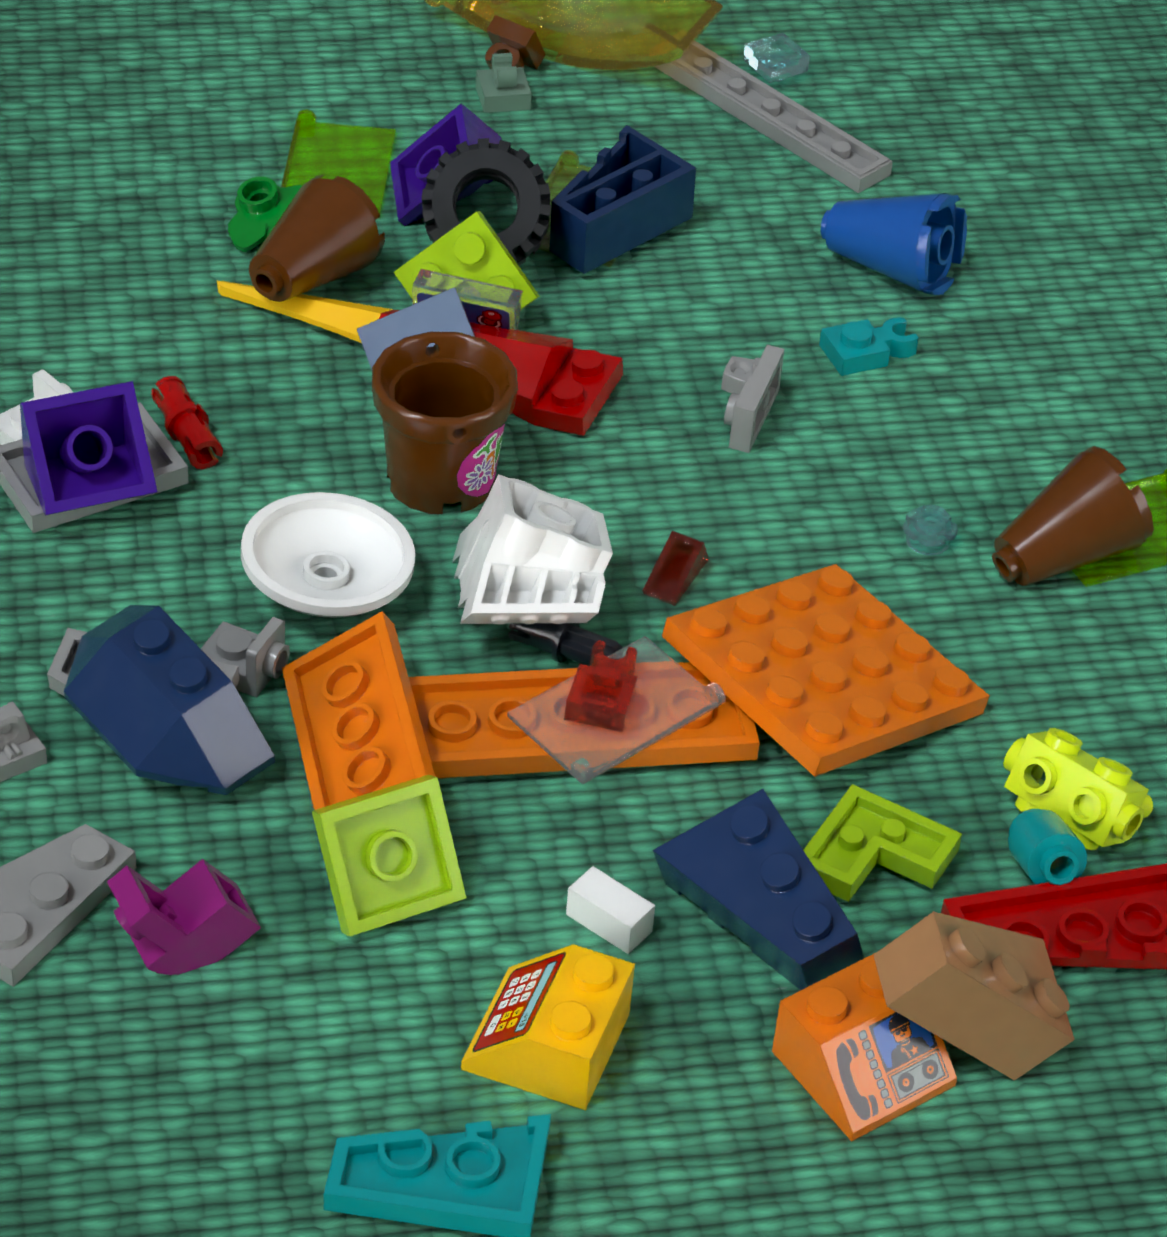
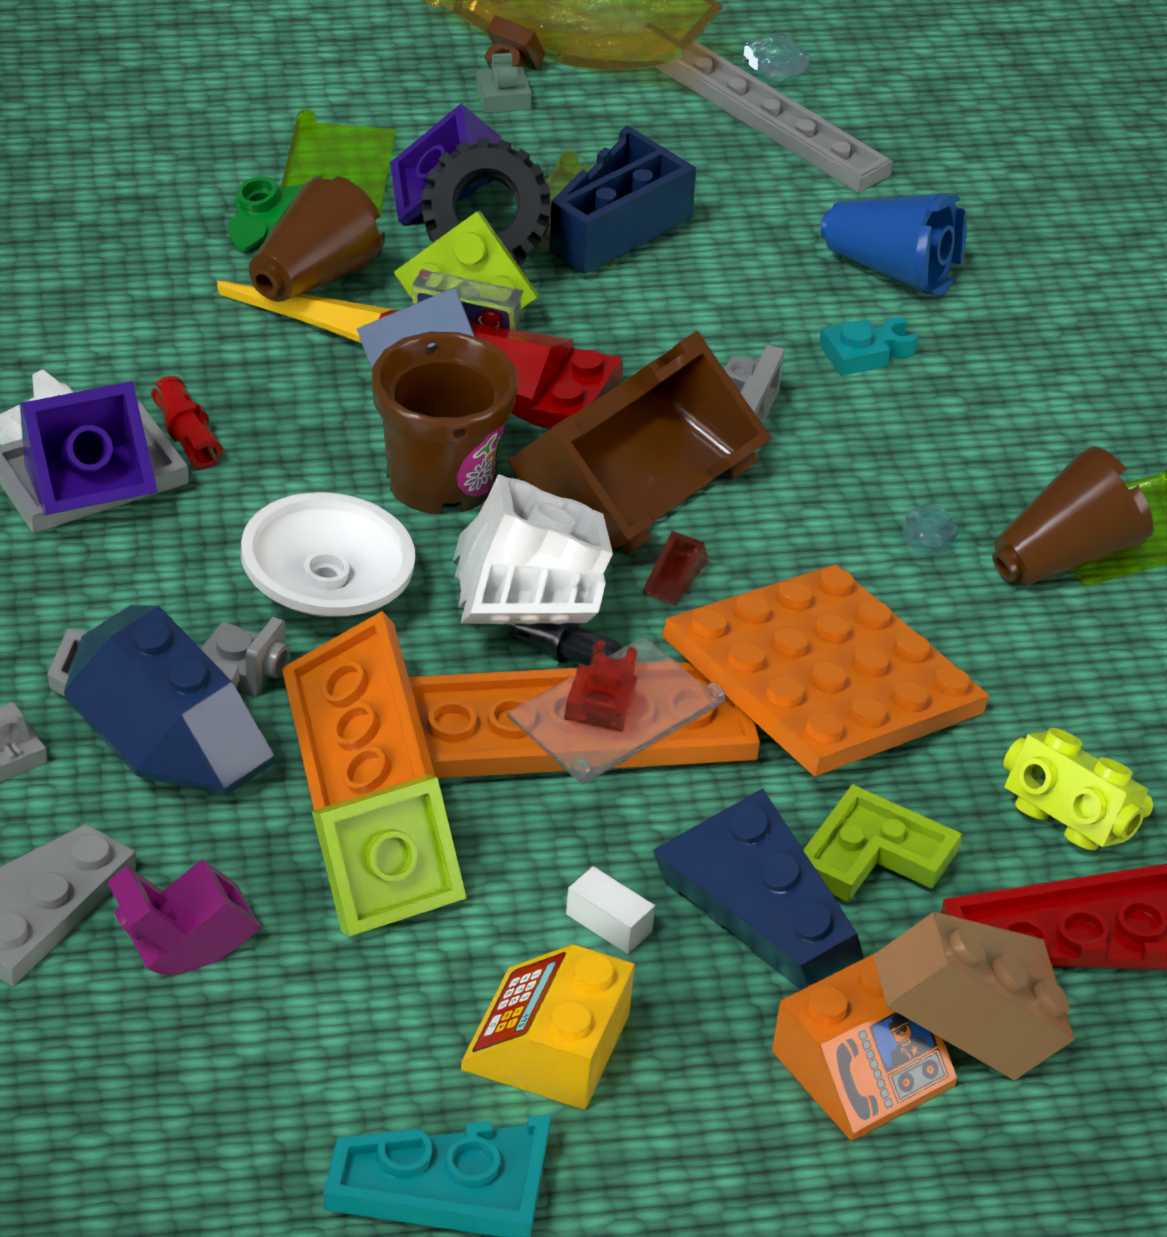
teal brick [1008,809,1087,885] -> none
none -> reddish brown windscreen [507,331,772,556]

